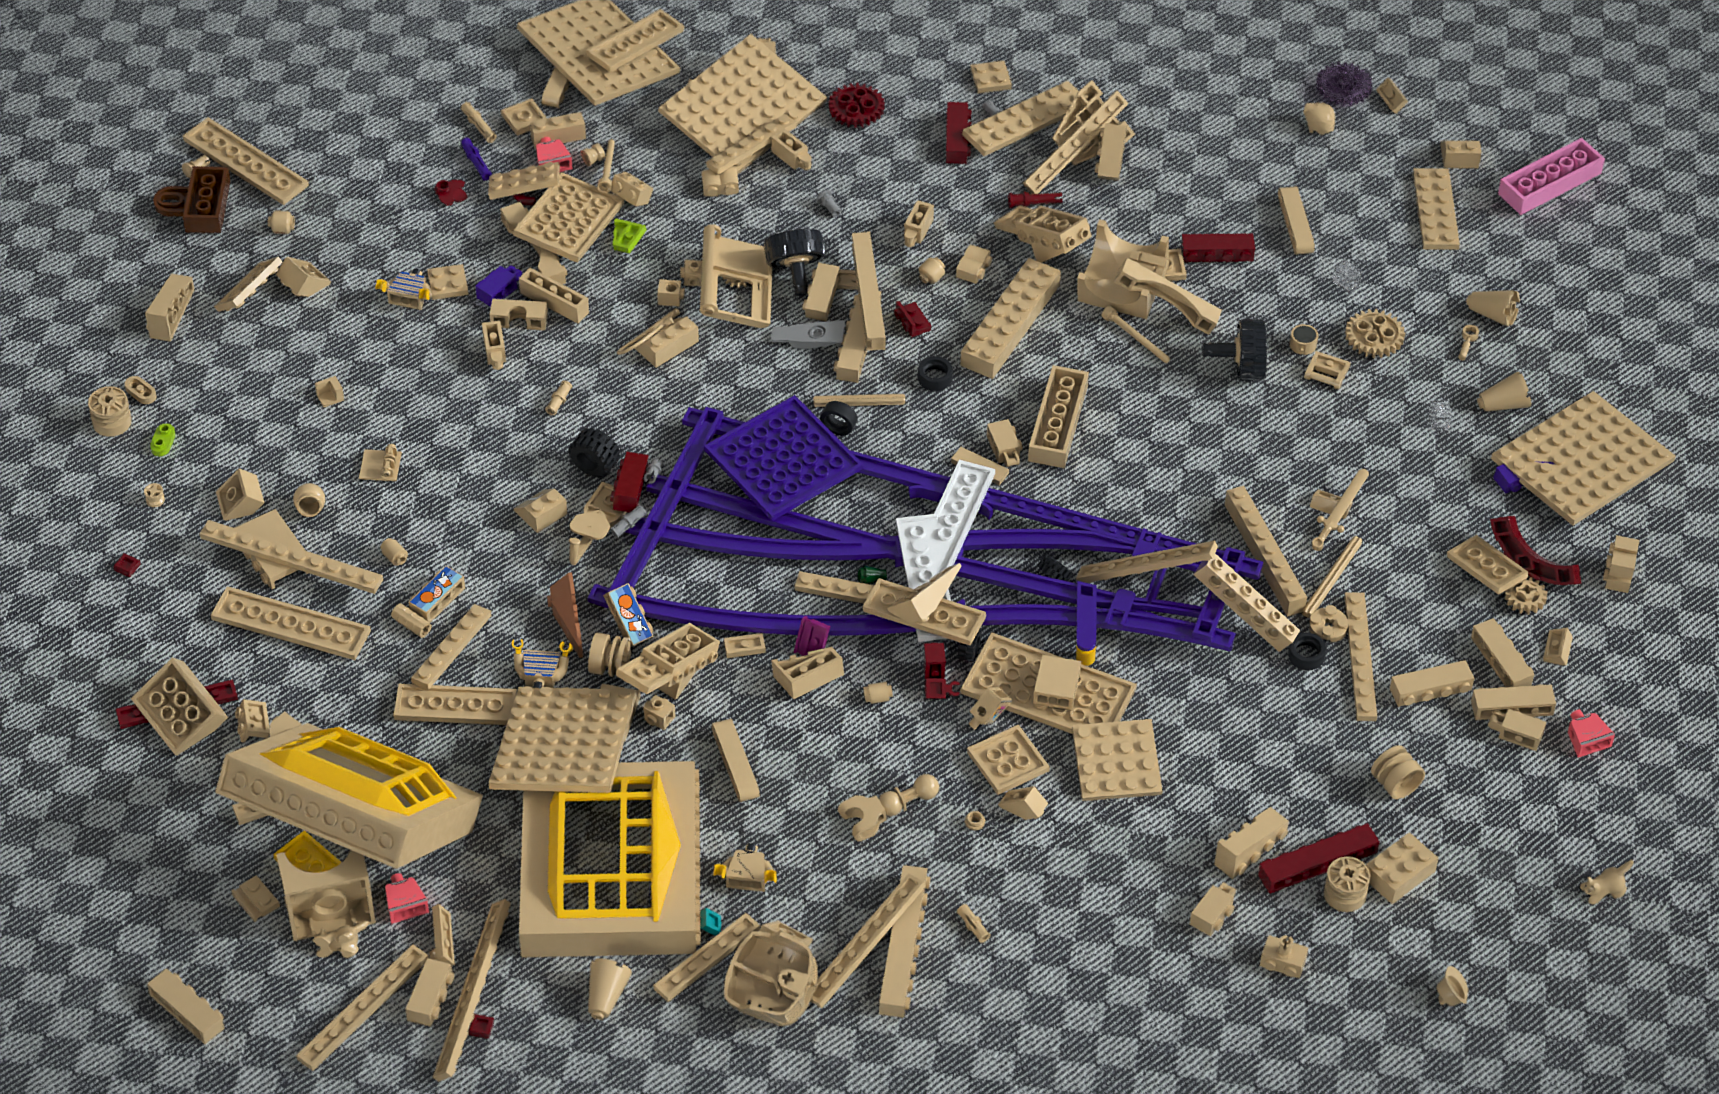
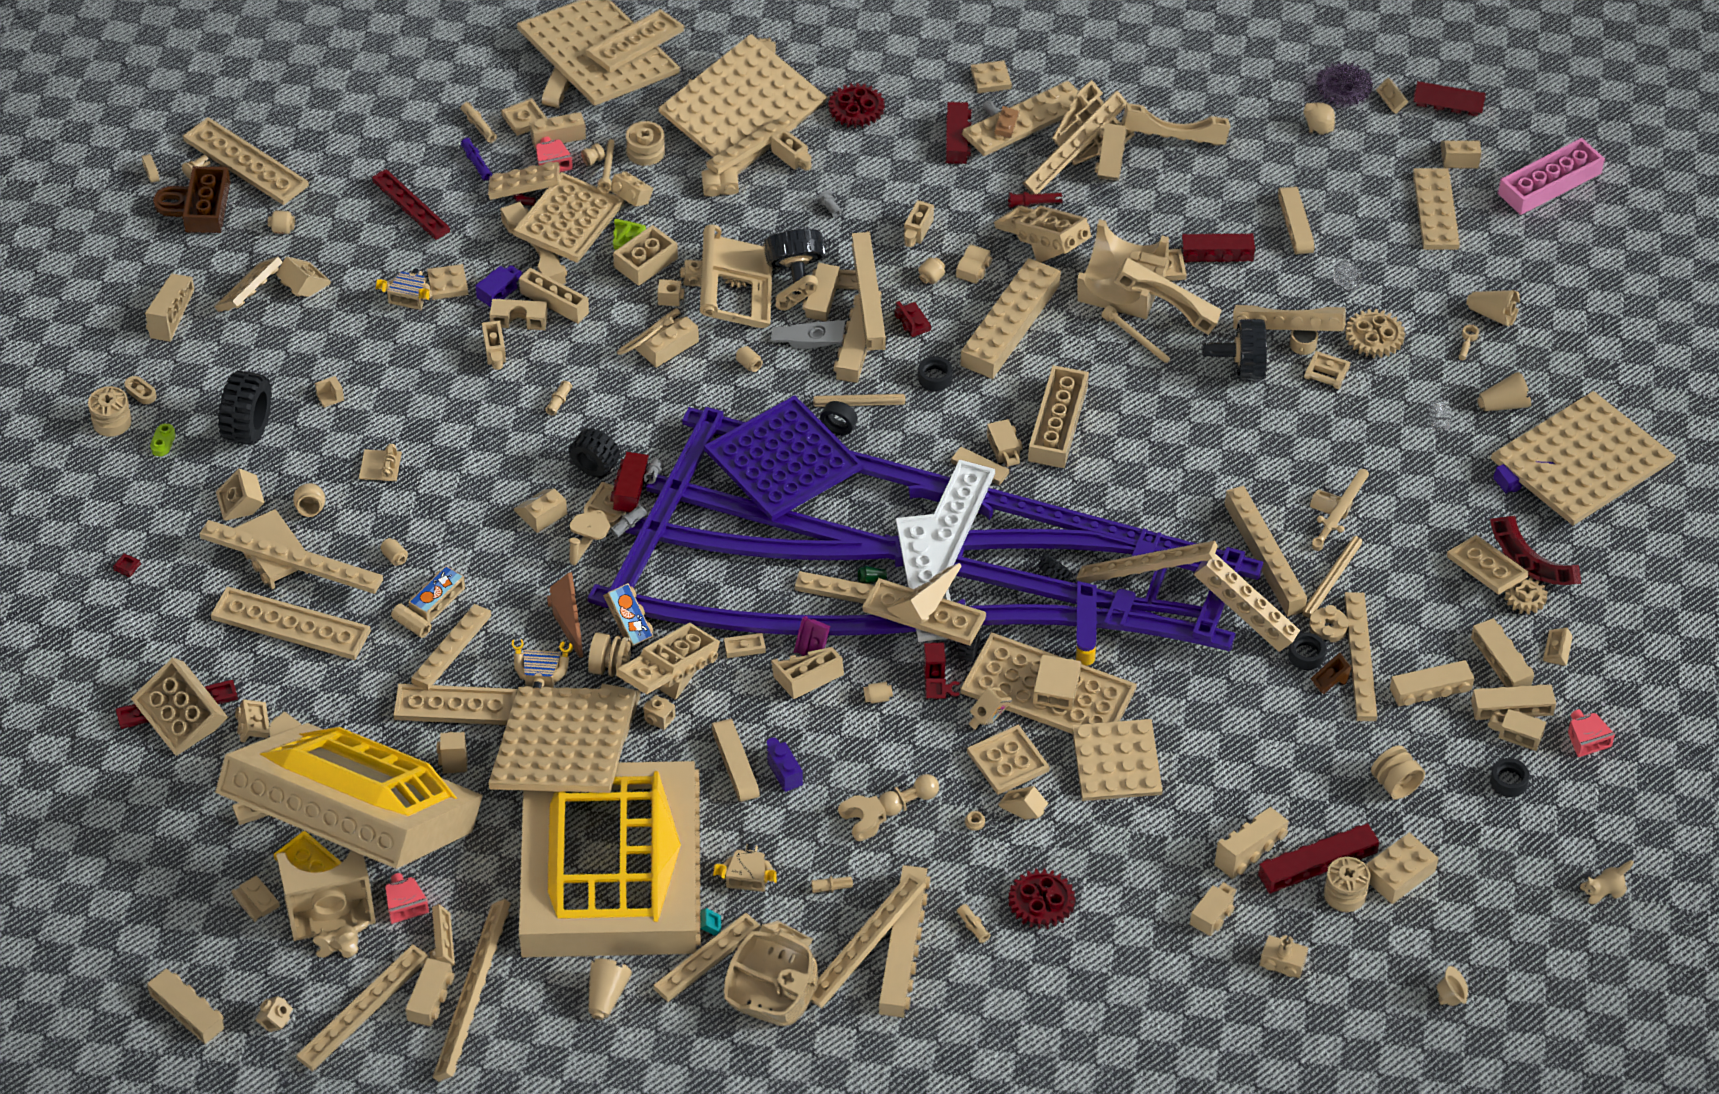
tan wheel [144,483,165,507] -> none
dark red plate [435,179,468,206] -> none
dark red tile [468,1014,495,1039] -> none
tan brick [1603,535,1639,593] -> none
none -> tan beam [141,154,160,183]
none -> black tyre [218,371,272,445]
none -> tan brick [255,996,293,1032]
none -> dark red plate [372,169,450,240]
none -> tan brick [437,732,467,773]
none -> tan brick [613,225,678,286]
none -> tan wheel [626,121,665,166]
none -> tan brick [736,346,763,372]
none -> dark purple brick [767,738,803,792]
none -> tan beam [776,275,818,311]
none -> tan axle [811,876,853,893]
none -> medium nougat plate [994,106,1019,139]
none -> dark red gear [1008,868,1075,929]
none -> tan arch [1122,103,1230,146]
none -> tan arch [1233,305,1346,331]
none -> reddish brown slope [1310,653,1352,694]
none -> dark red slope [1413,81,1486,117]
none -> black tyre [1490,758,1530,797]

